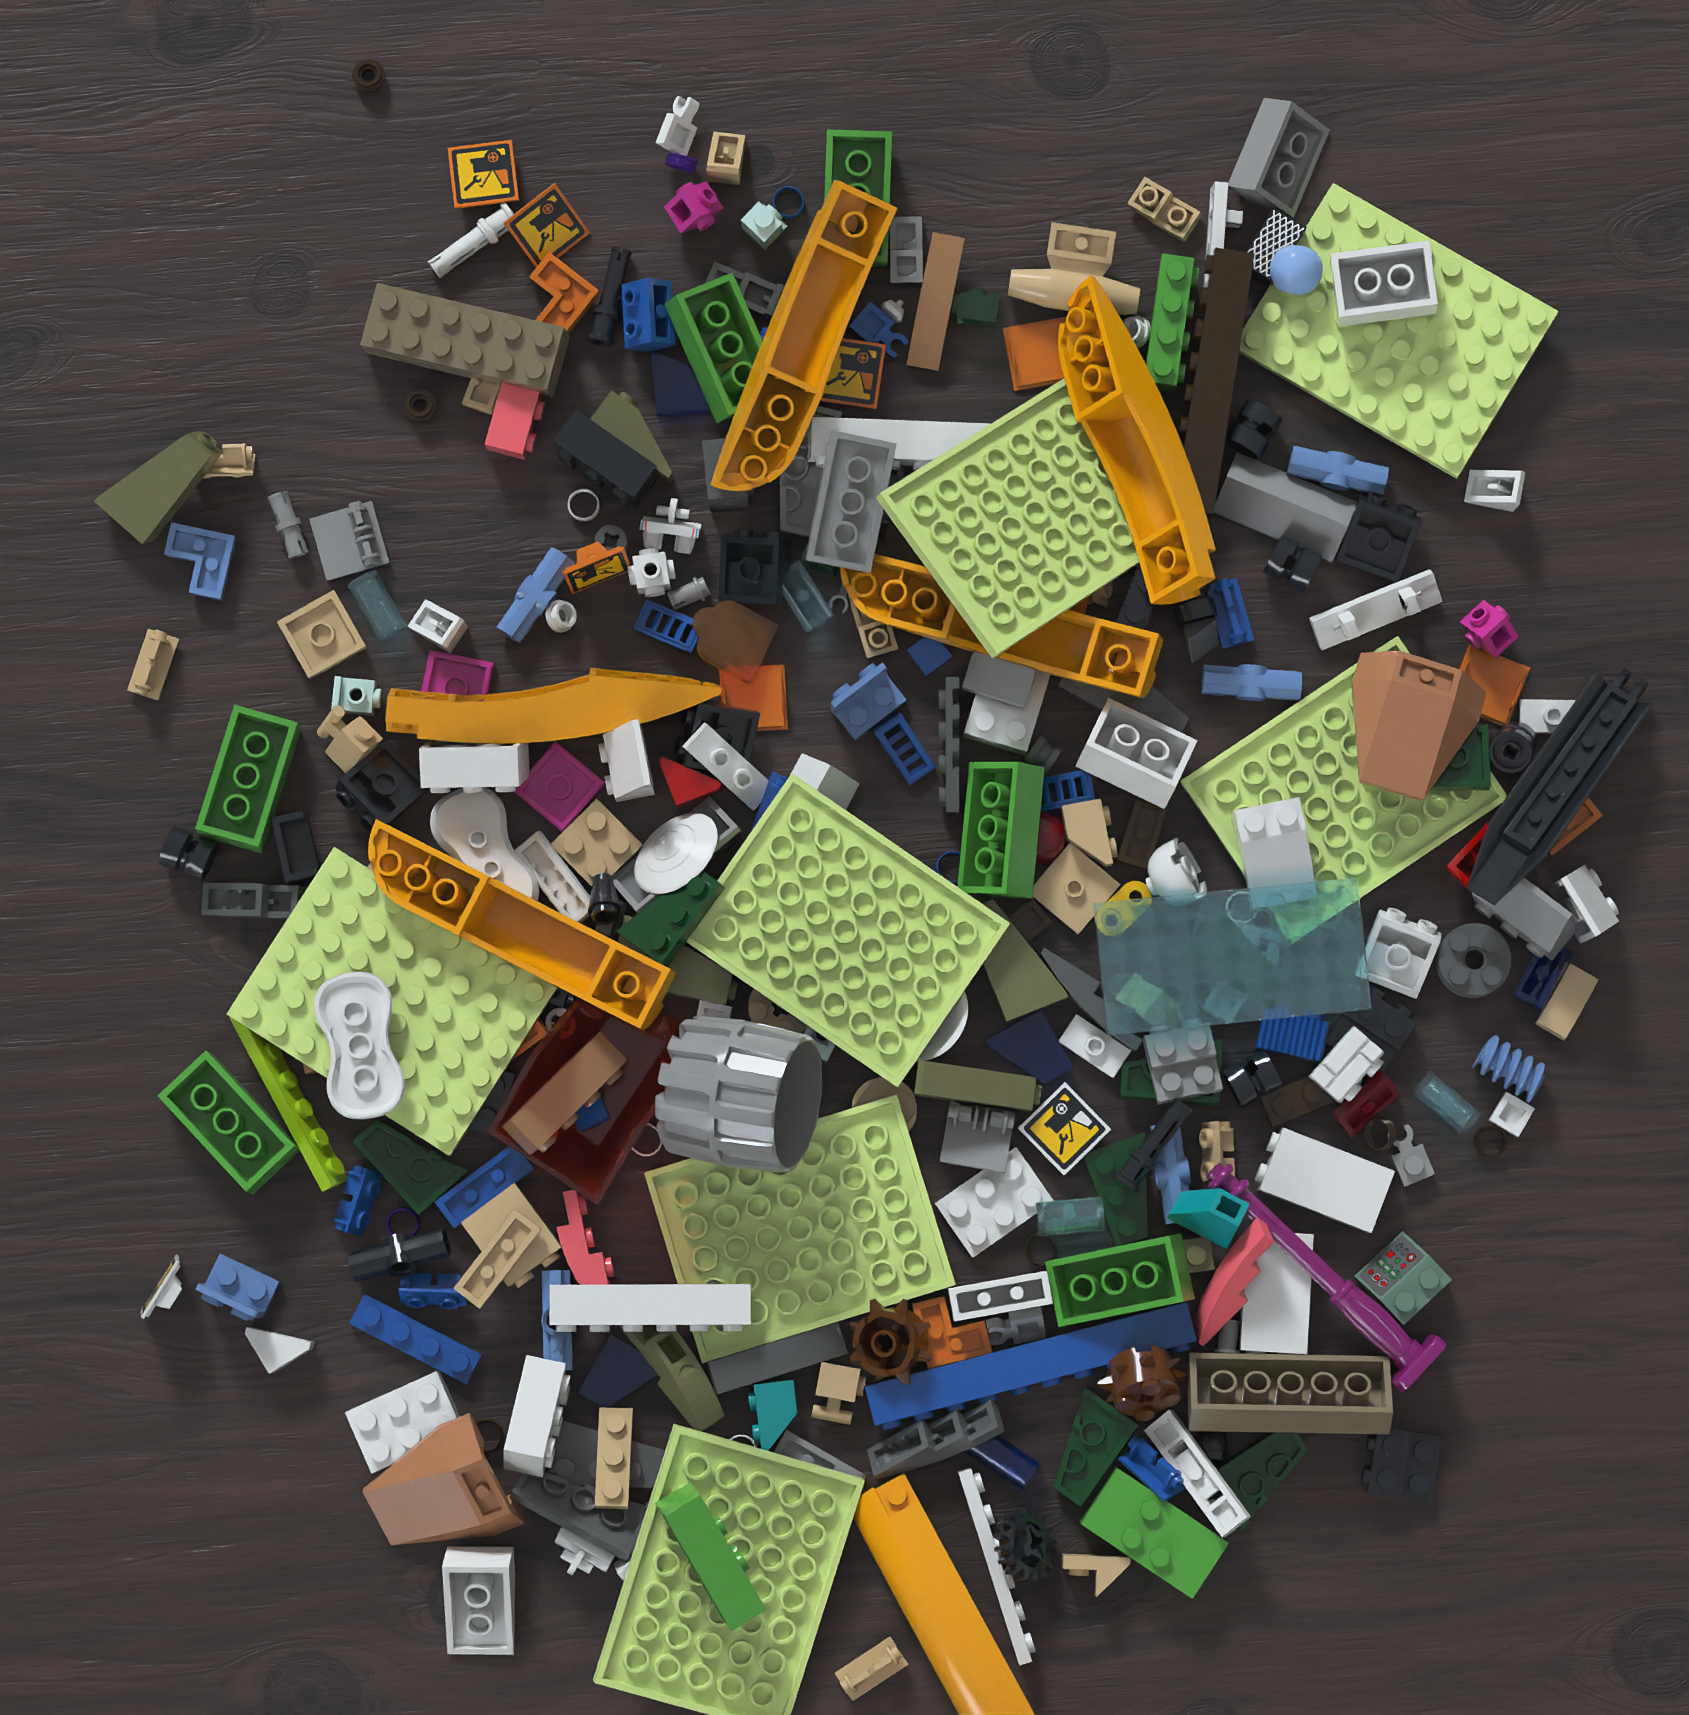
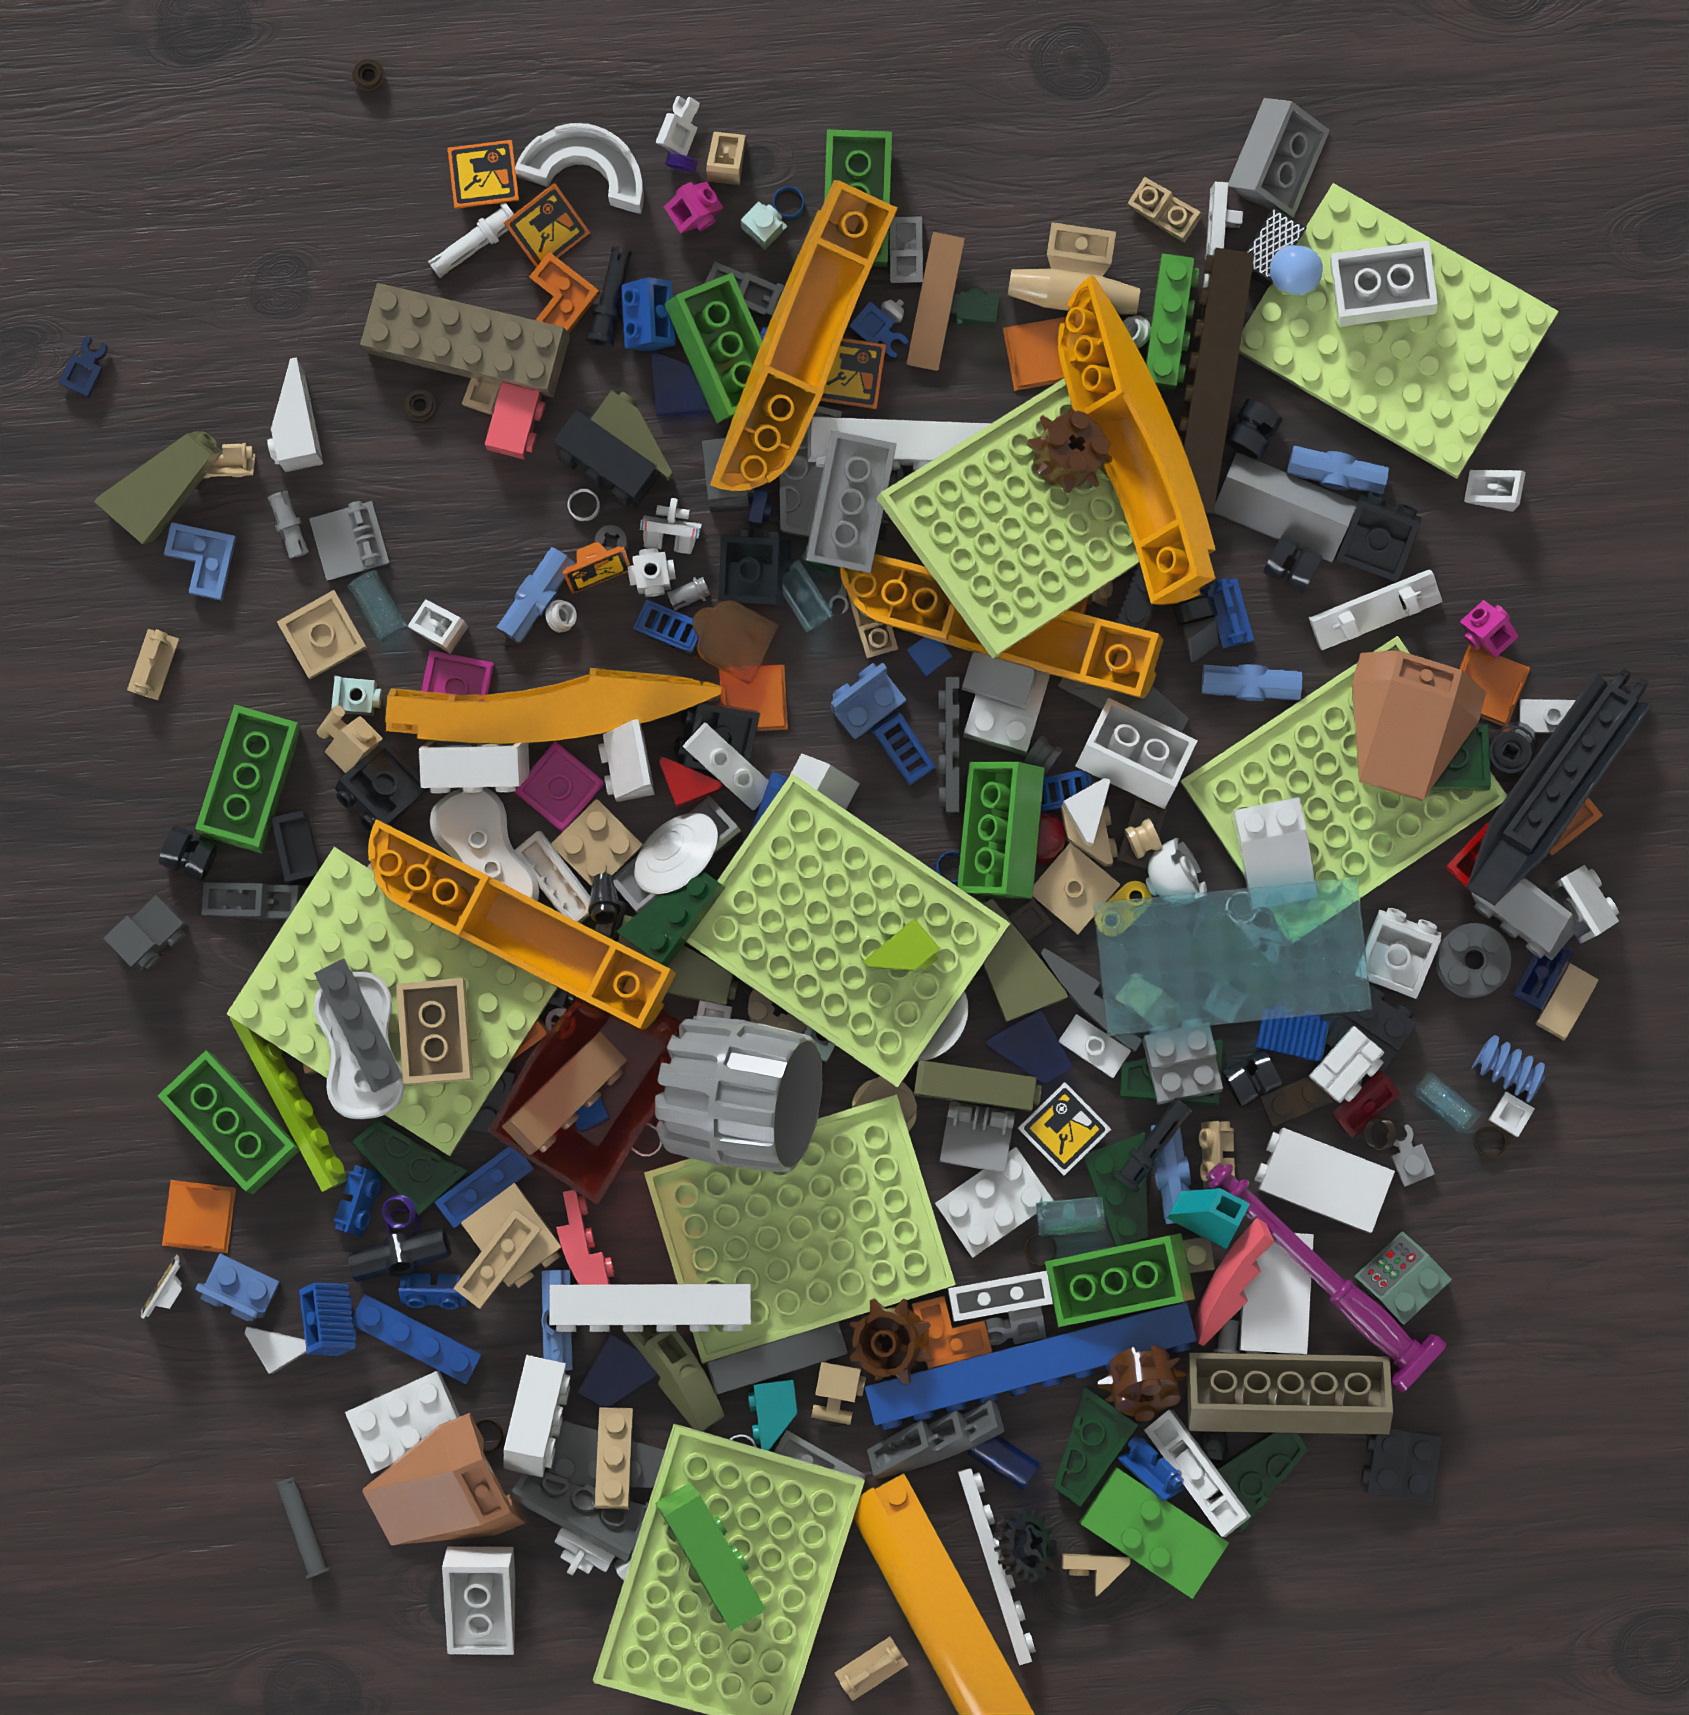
none -> dark blue plate [58,336,108,399]
none -> dark grey brick [103,895,188,971]
none -> orange piece [162,1180,236,1253]
none -> white slope [267,357,323,472]
none -> dark grey pin [275,1477,331,1579]
none -> blue brick [299,1282,356,1356]
none -> dark grey plate [314,958,403,1093]
none -> dark purple axle [382,1195,416,1229]
none -> tan brick [396,978,473,1086]
none -> white brick [515,123,644,214]
none -> dark blue plate [748,489,773,529]
none -> lime slope [863,918,940,971]
none -> reddish brown brick [1027,409,1112,493]
none -> white slope [1062,778,1110,846]
none -> tan wheel [1125,818,1162,859]

